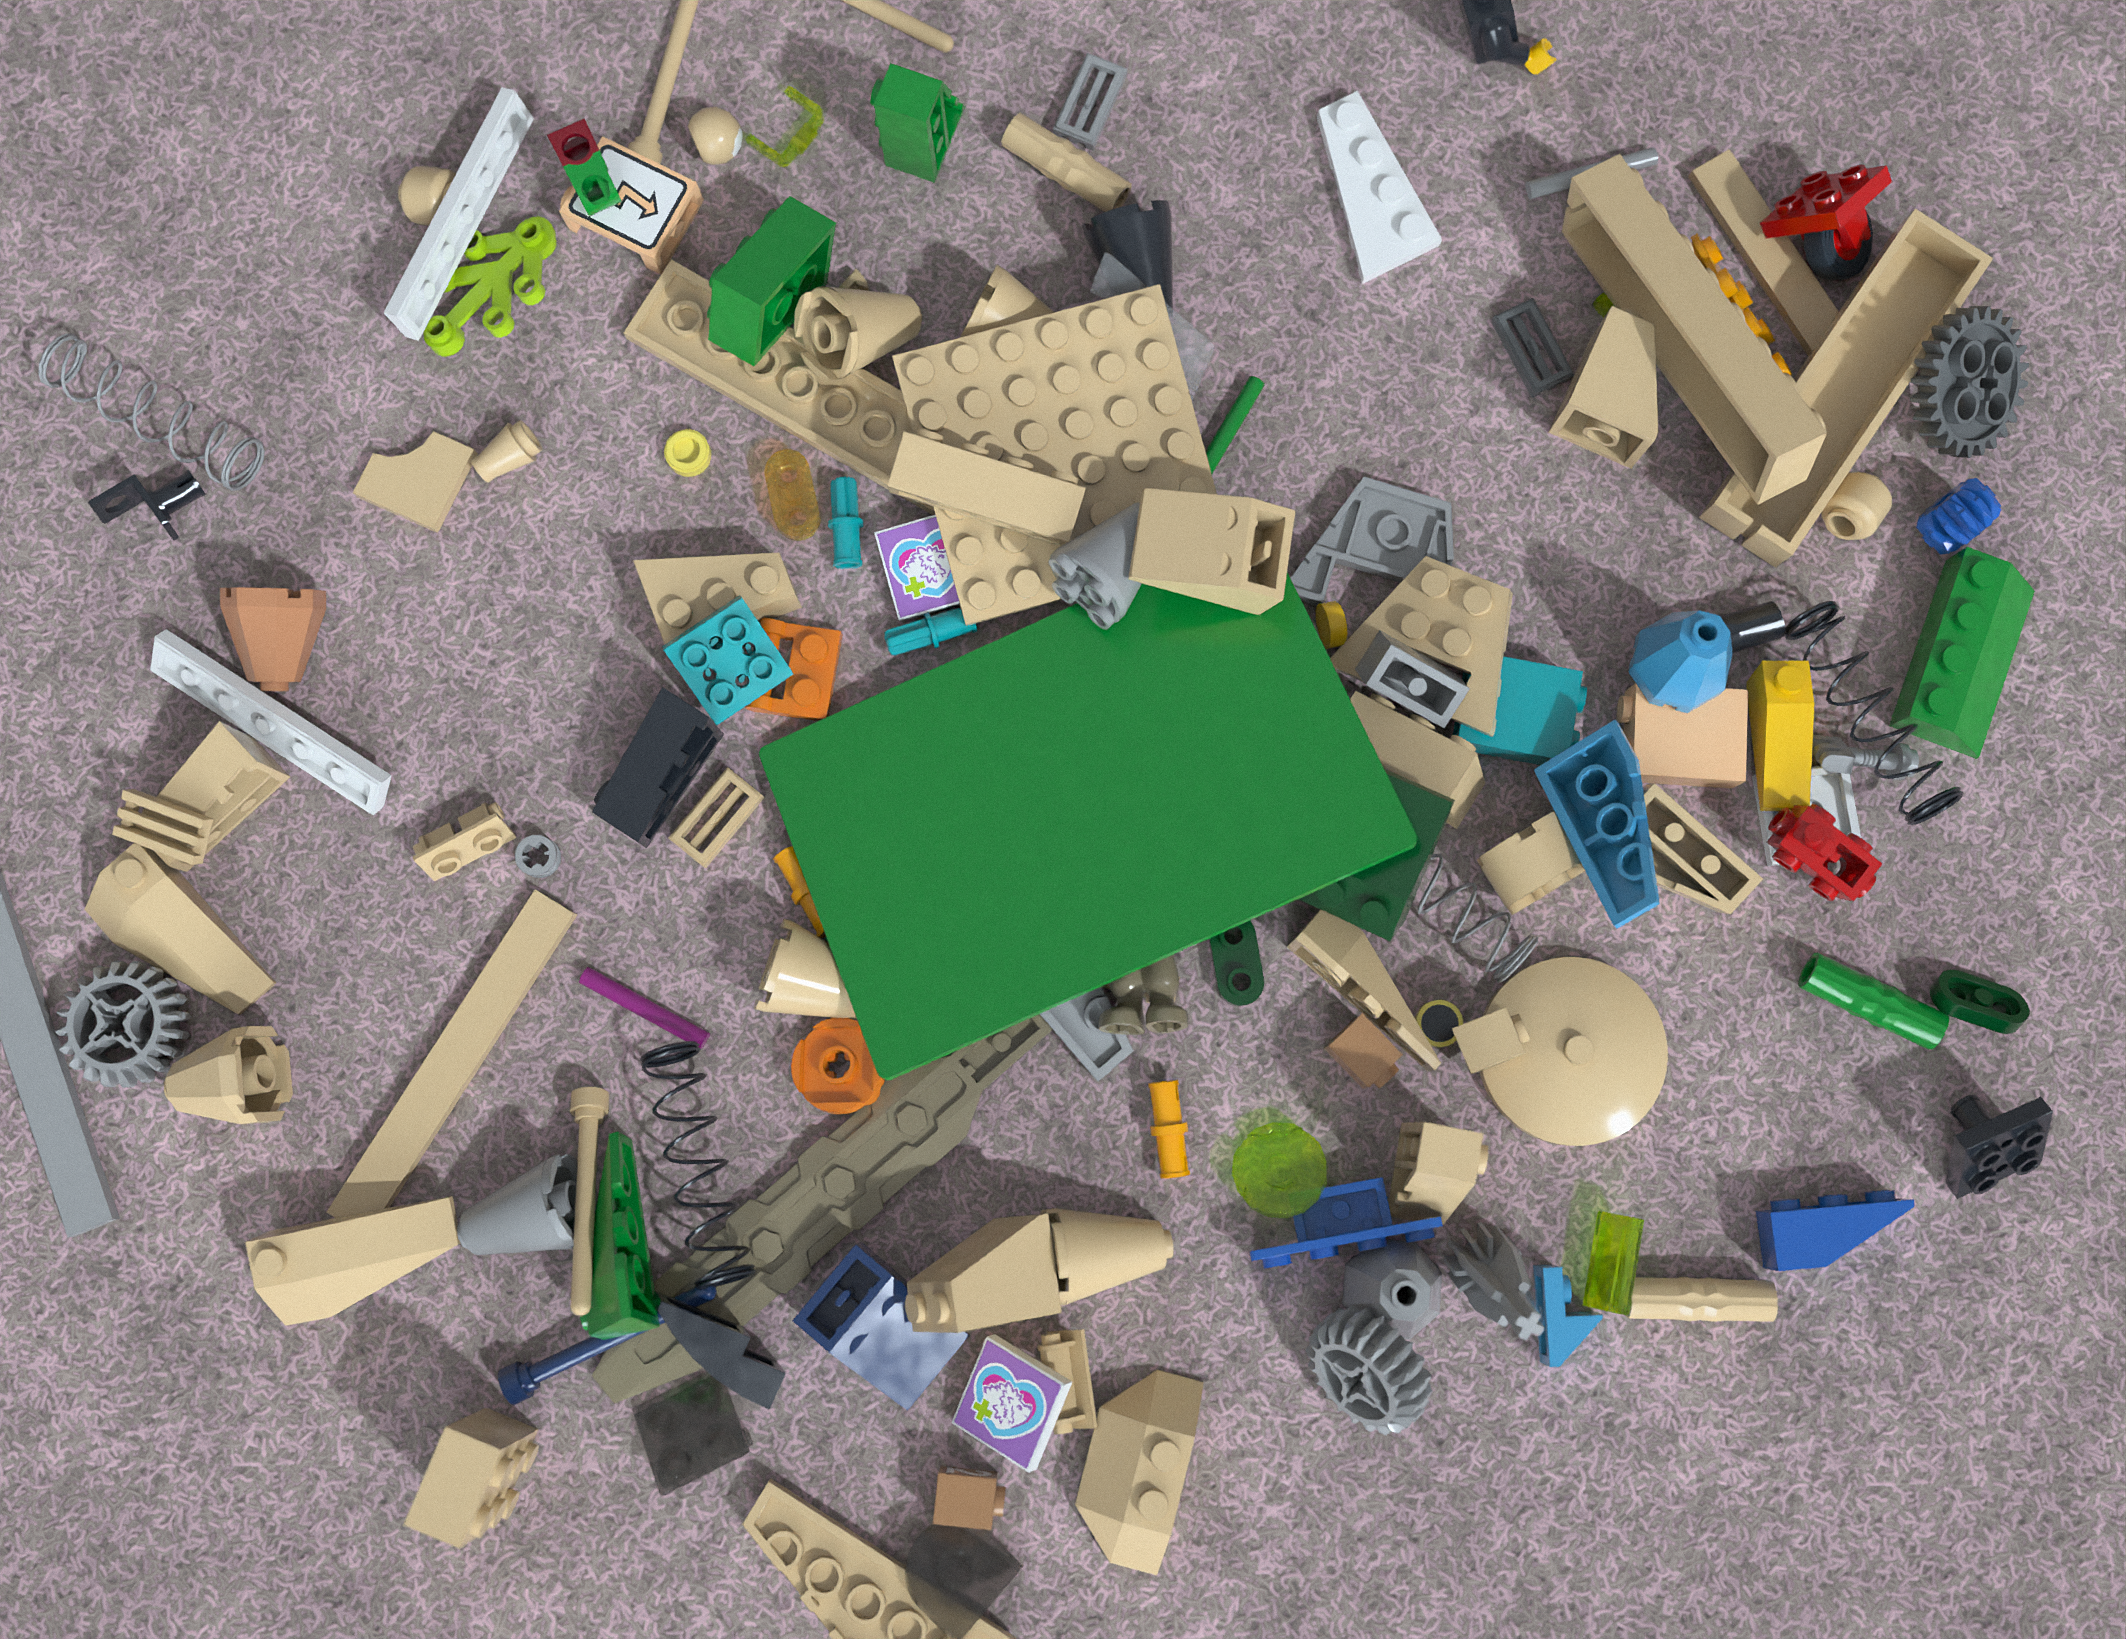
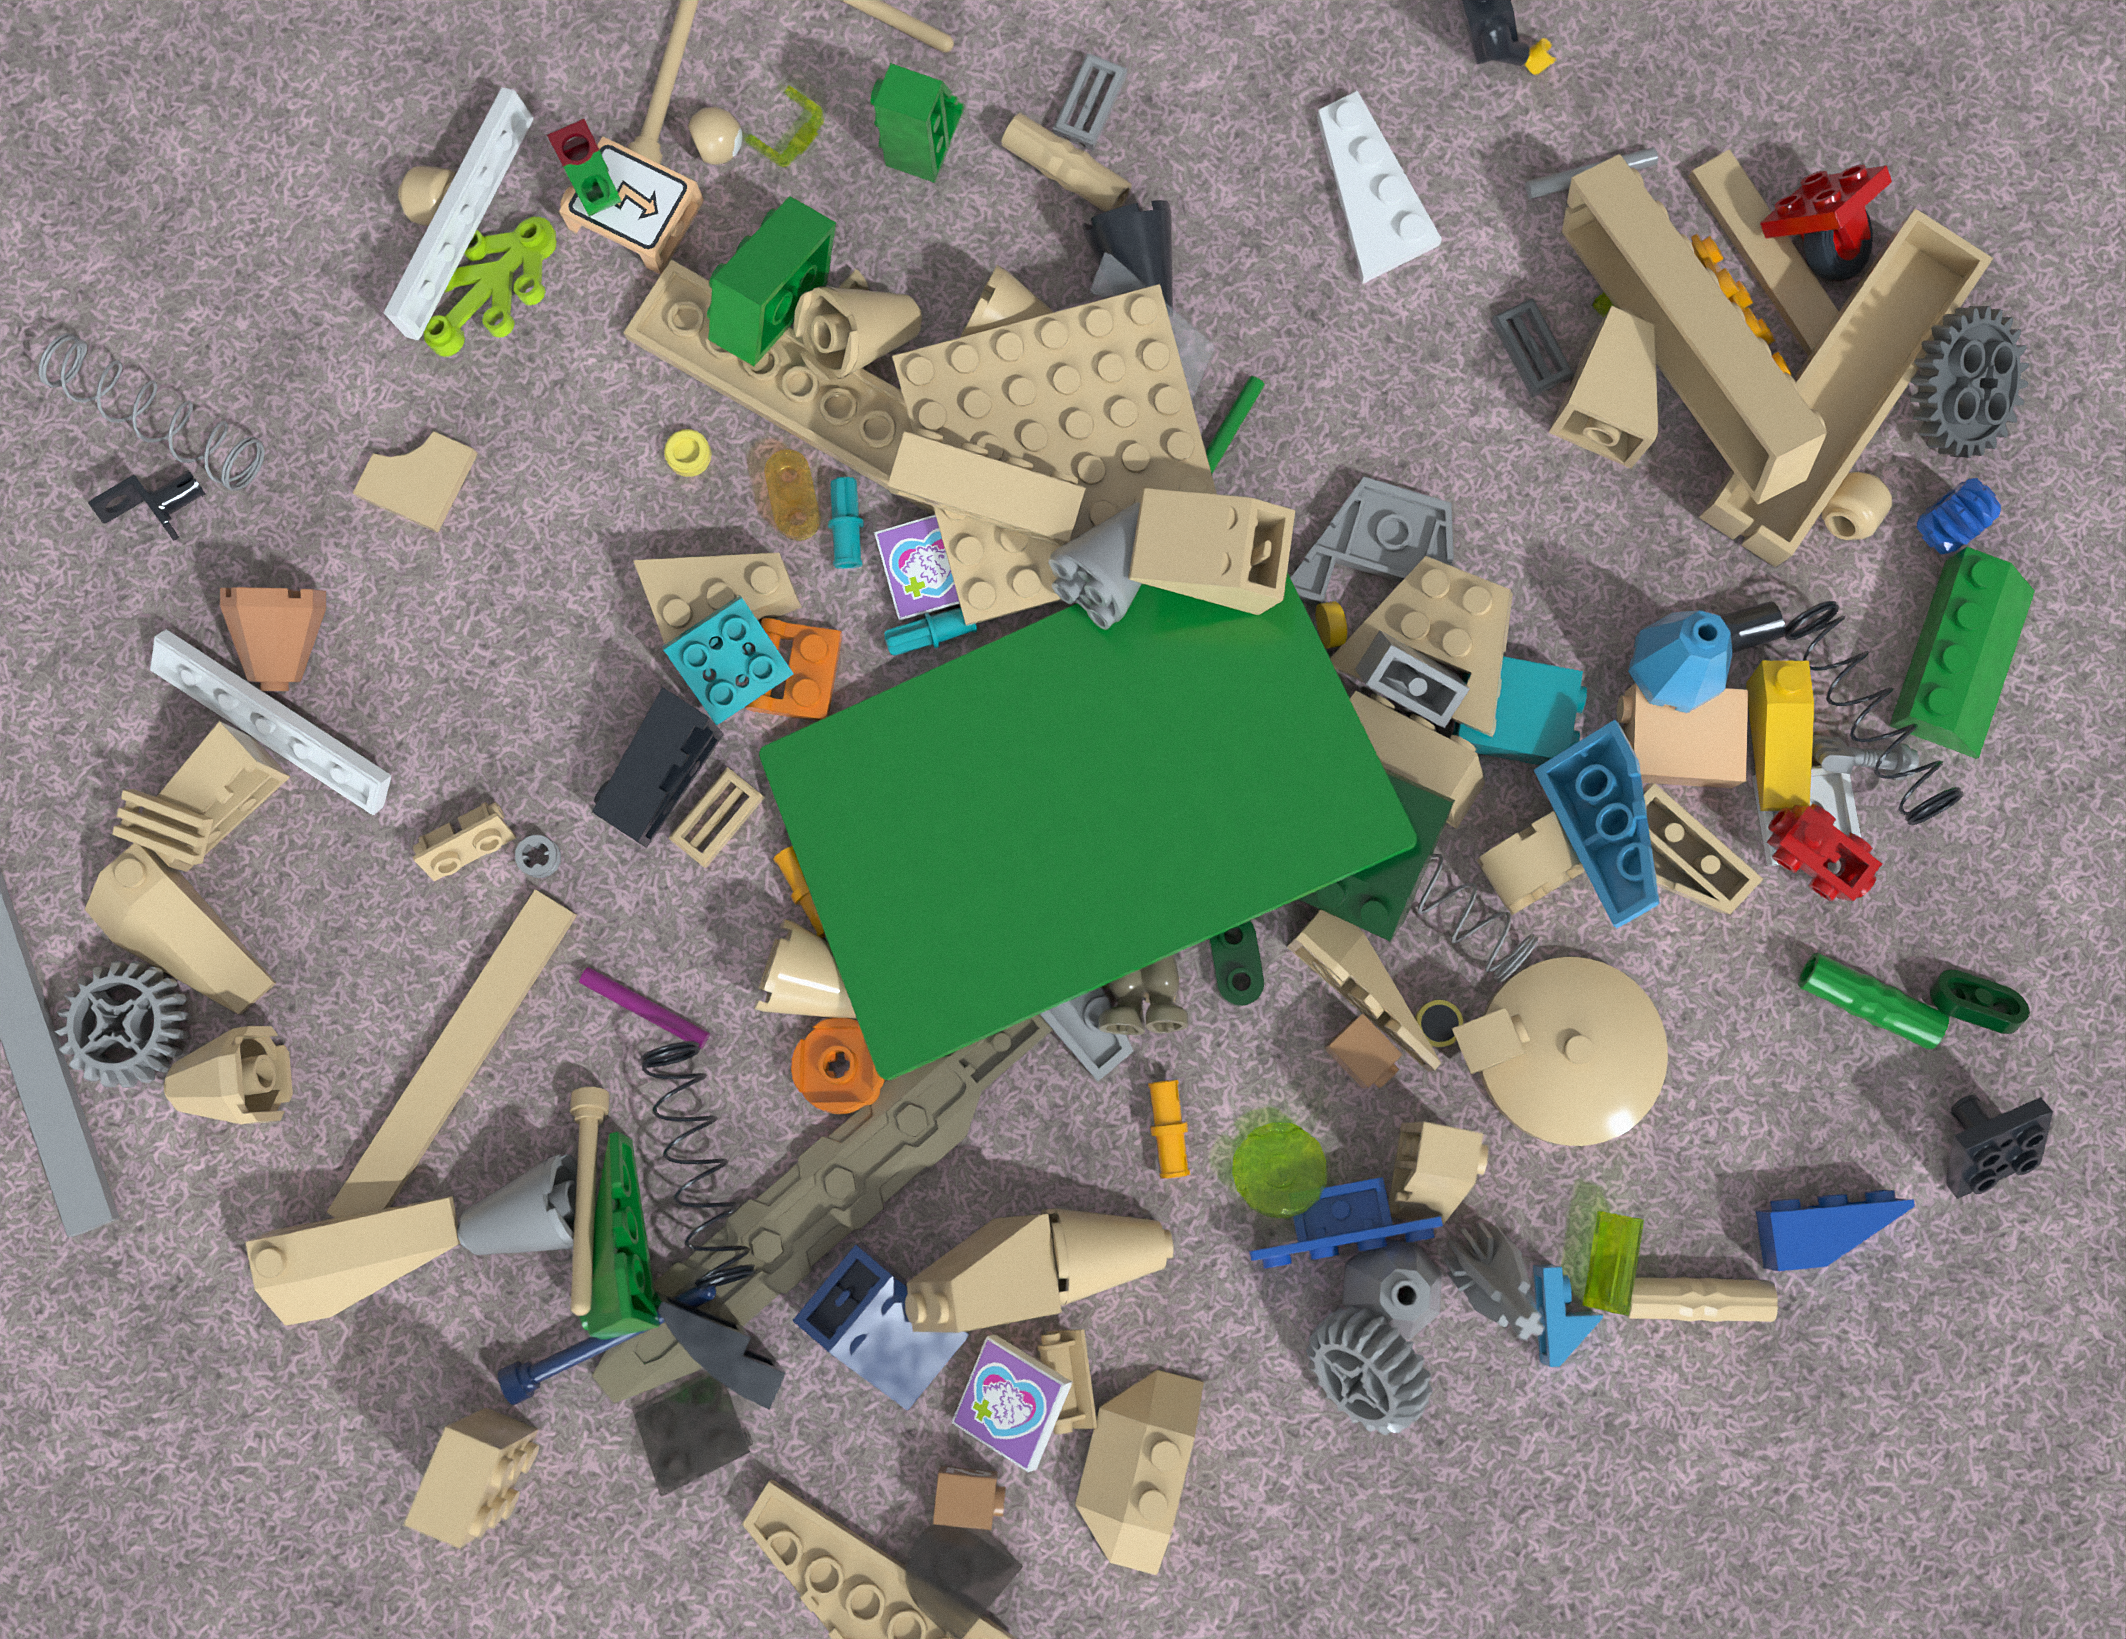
tan cone [471,420,543,483] -> none

